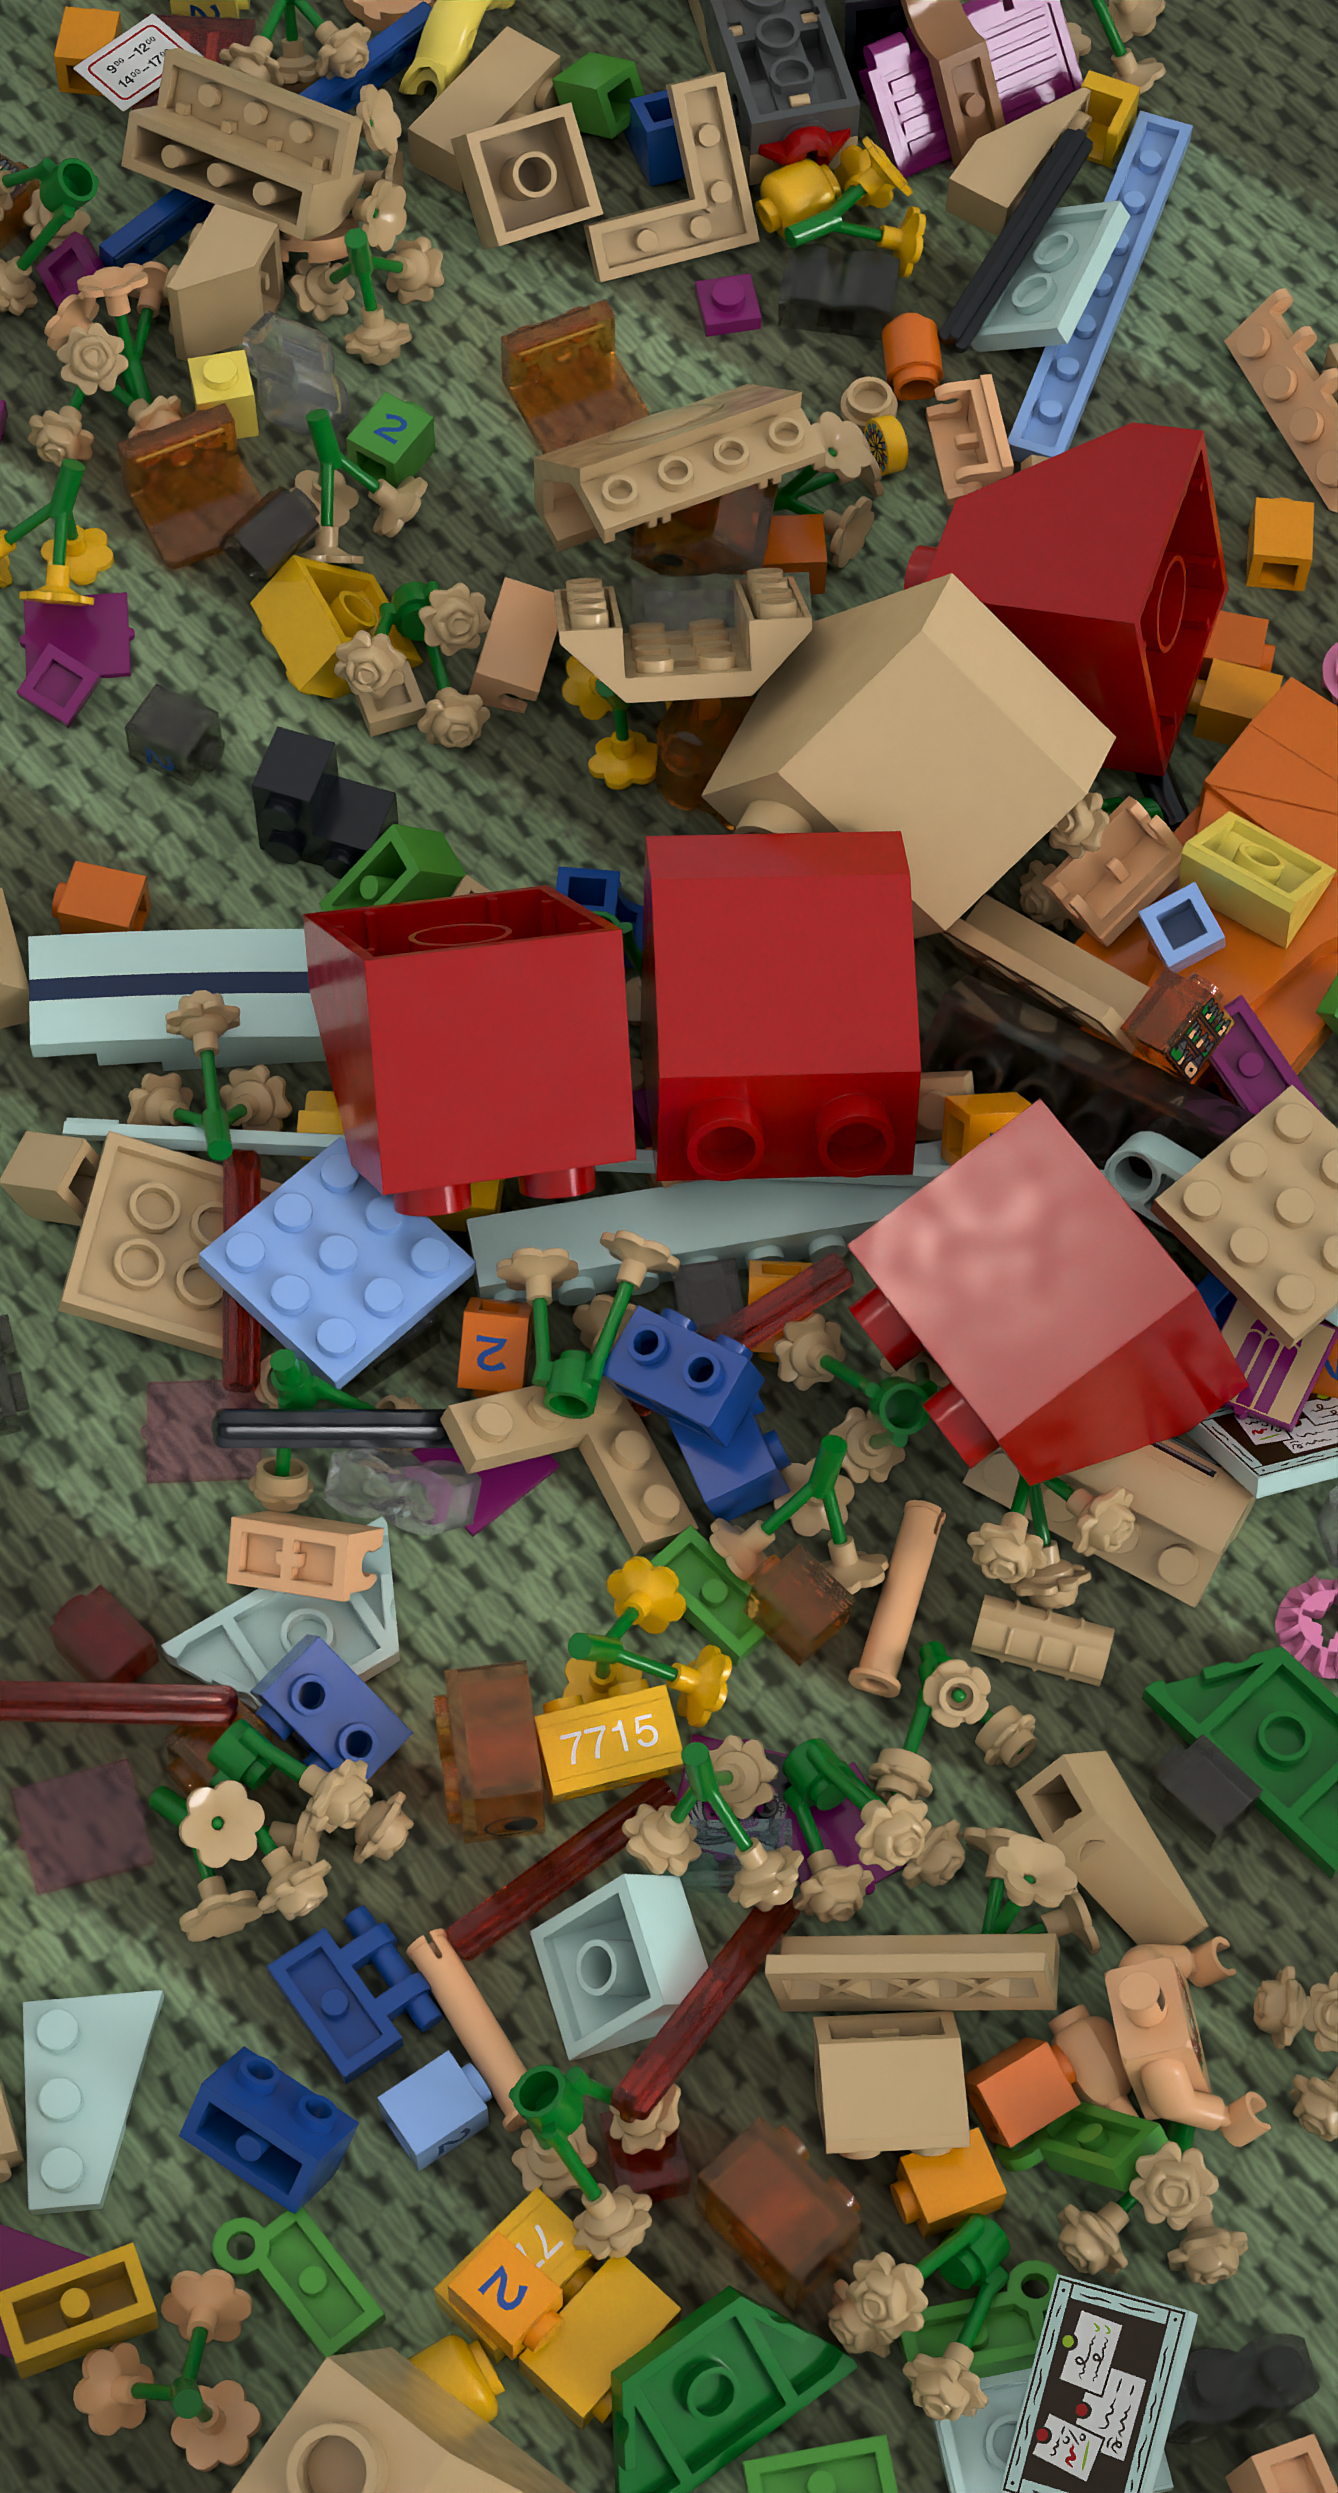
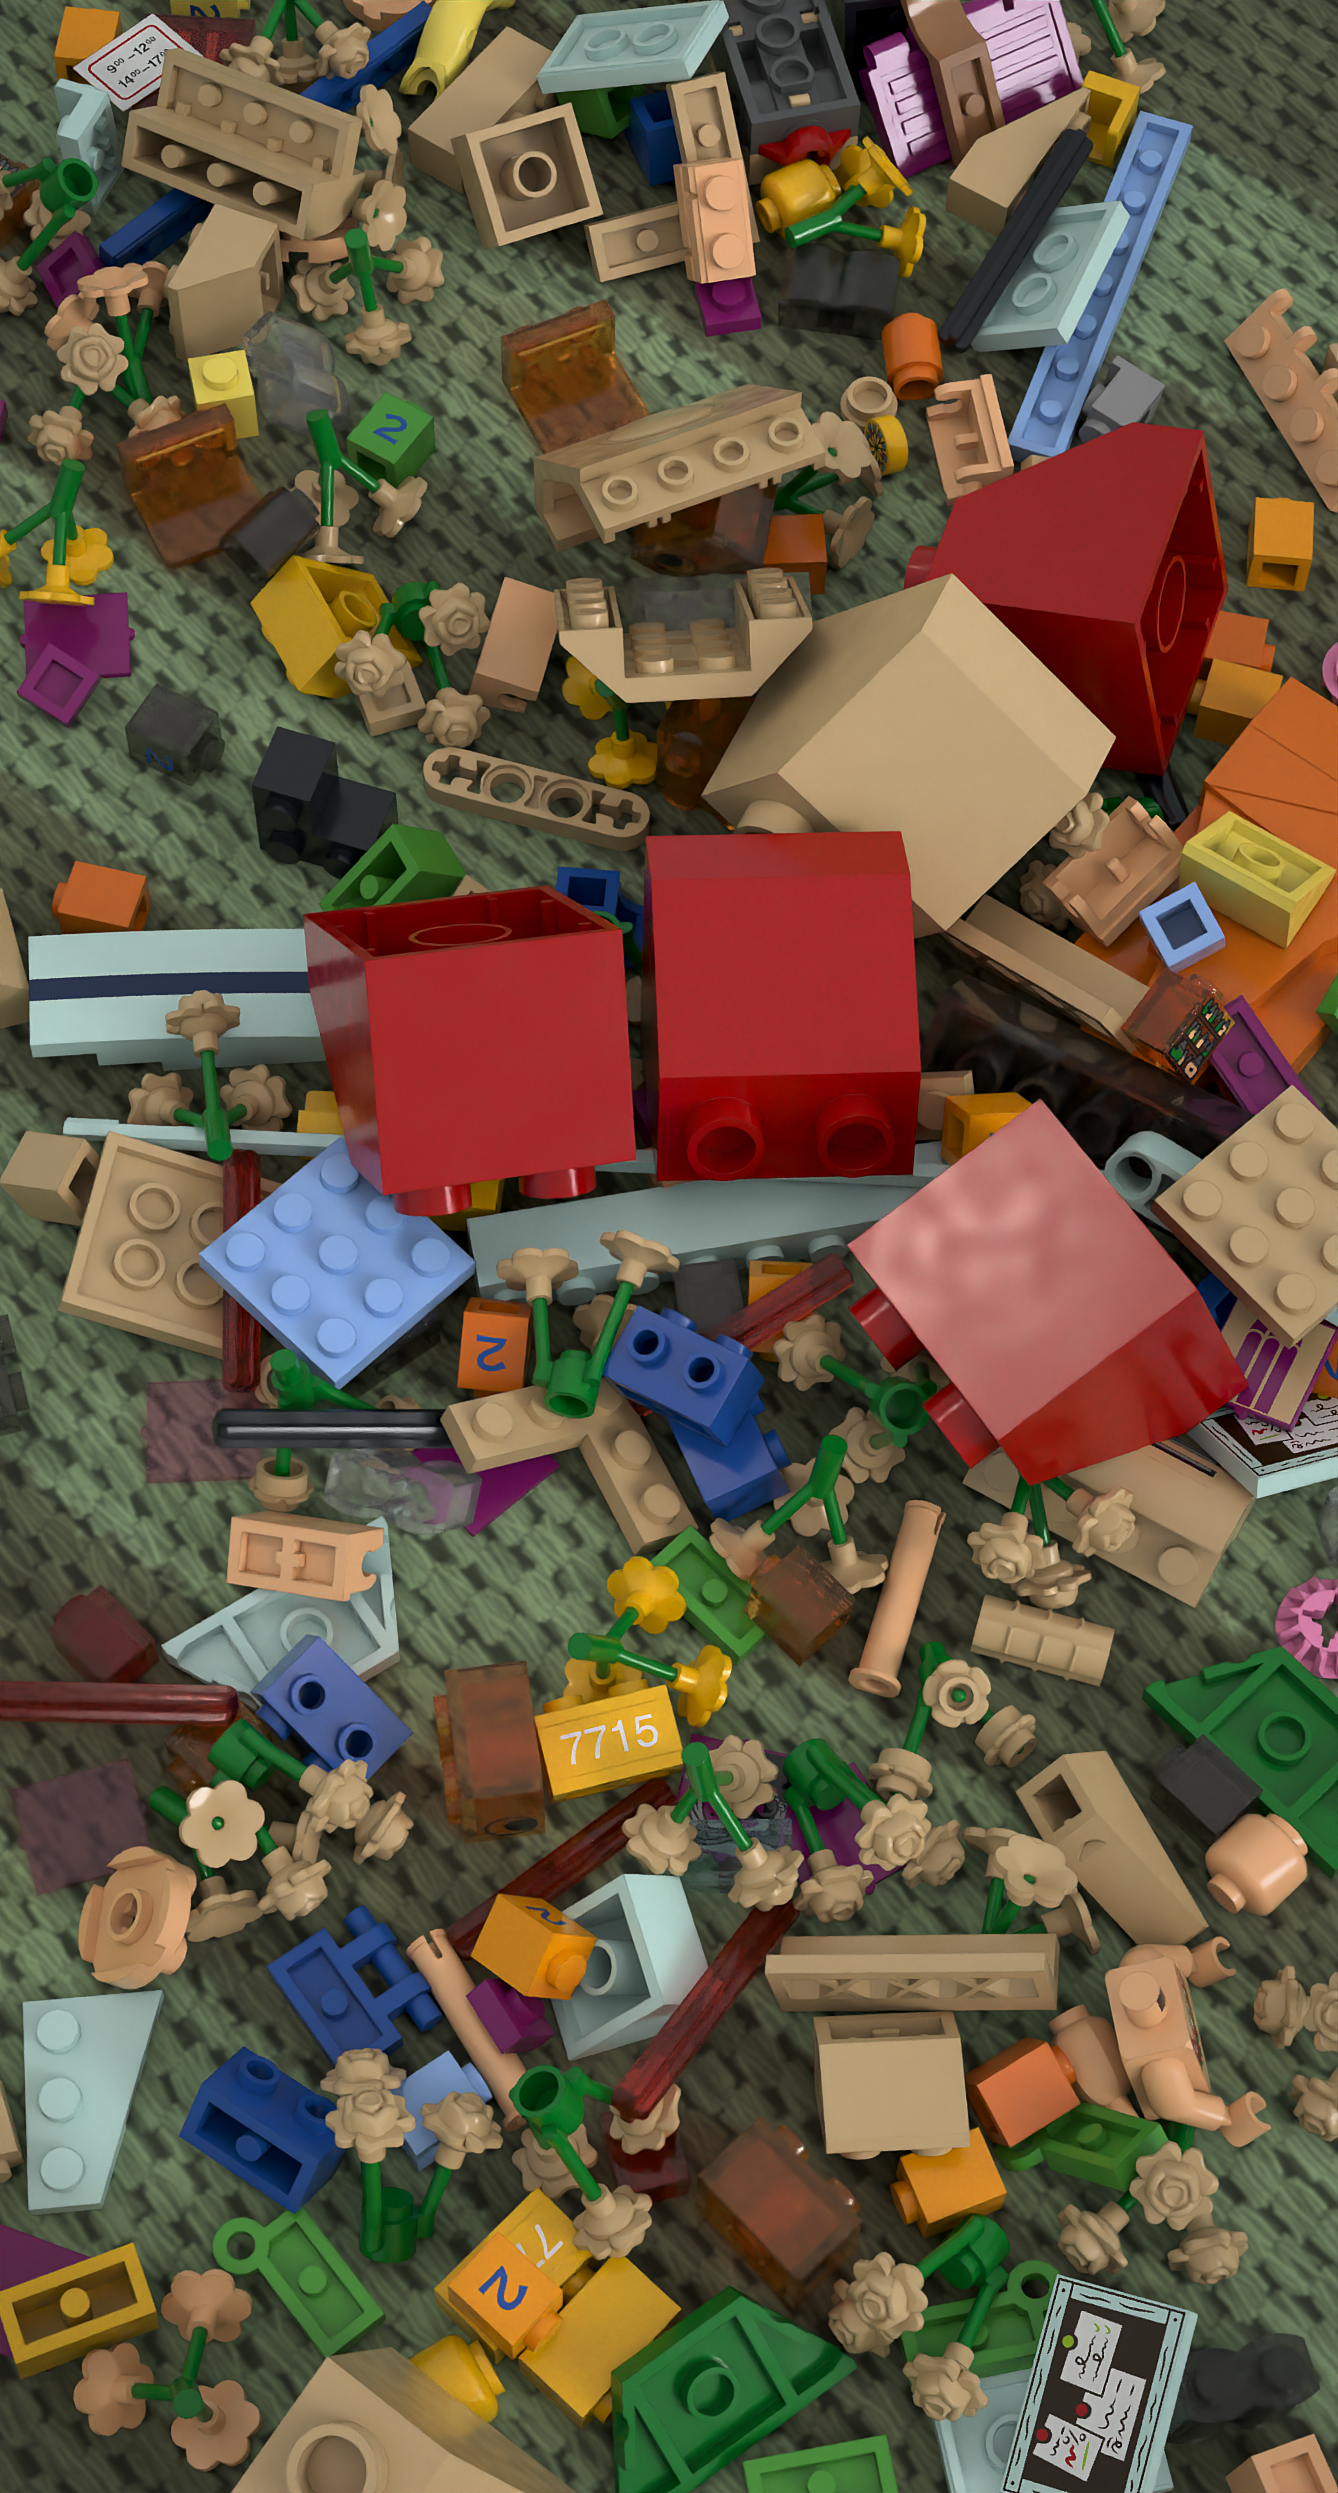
none -> light aqua bracket [54,78,124,216]
none -> light nougat plate [78,1846,196,1990]
none -> tan plant [320,2048,503,2263]
none -> tan beam [423,747,650,851]
none -> magenta plate [466,1978,555,2054]
none -> light orange brick [470,1894,598,2000]
none -> light aqua tile [537,0,729,94]
none -> light nougat brick [673,157,756,283]
none -> light grey brick [1079,355,1165,443]
none -> light nougat head [1205,1813,1308,1916]

